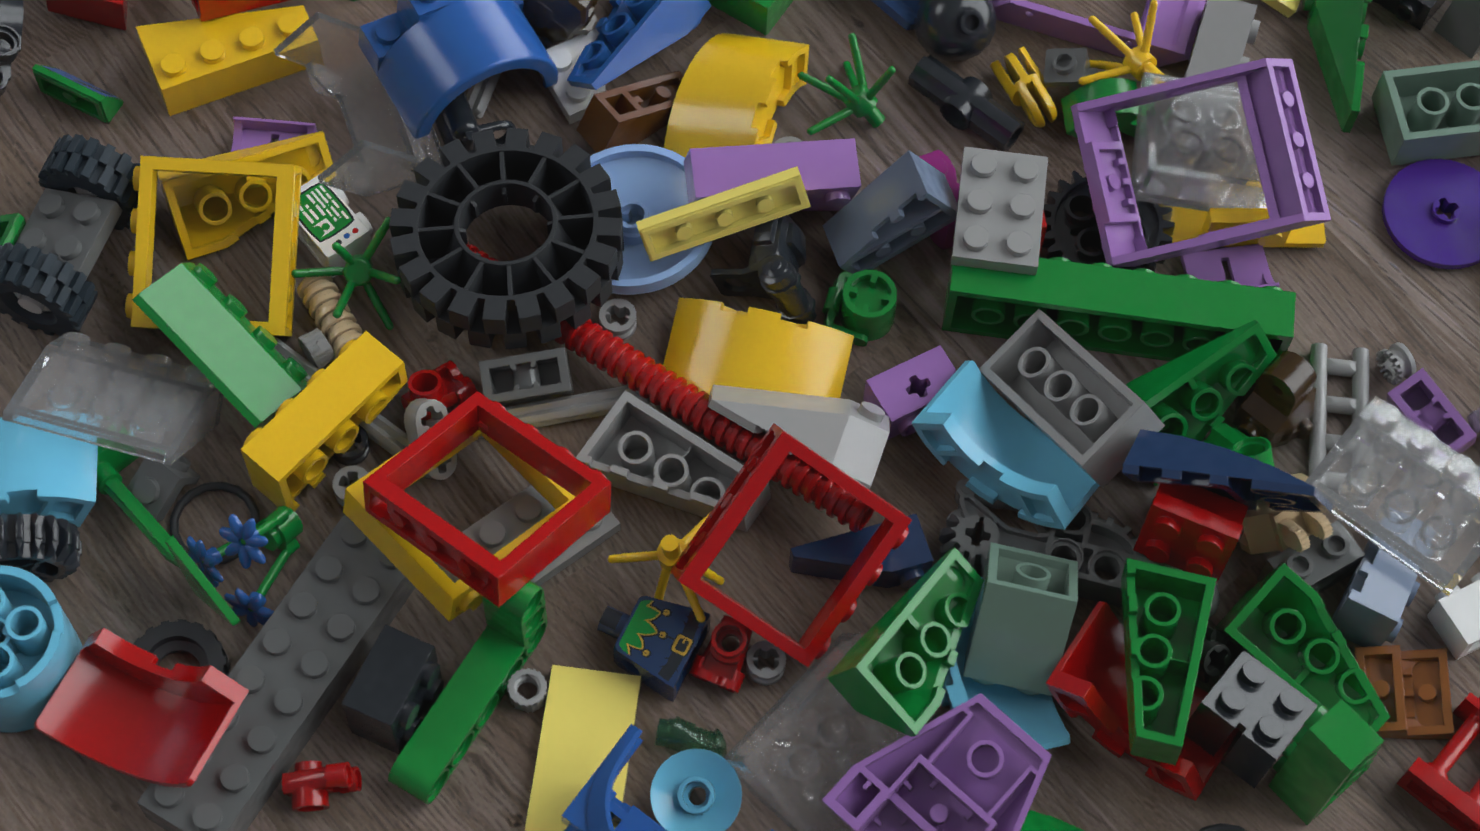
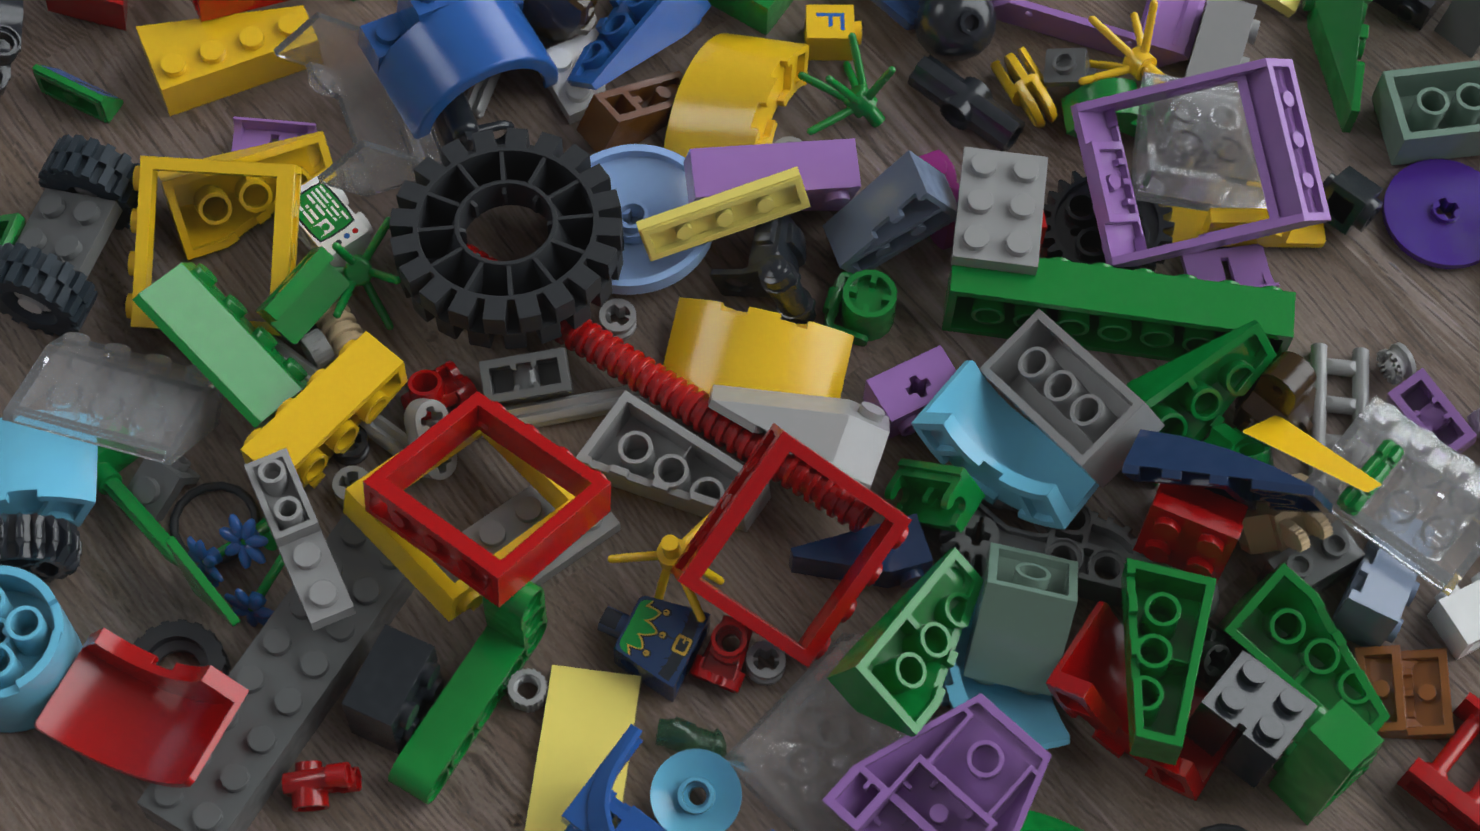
none -> light grey slope [244,448,356,631]
none -> green panel [255,246,350,345]
none -> yellow brick [804,4,862,61]
none -> green hinge [884,458,986,533]
none -> yellow sticker [1243,415,1381,492]
none -> black brick [1323,165,1383,235]
none -> green axle [1337,439,1404,516]

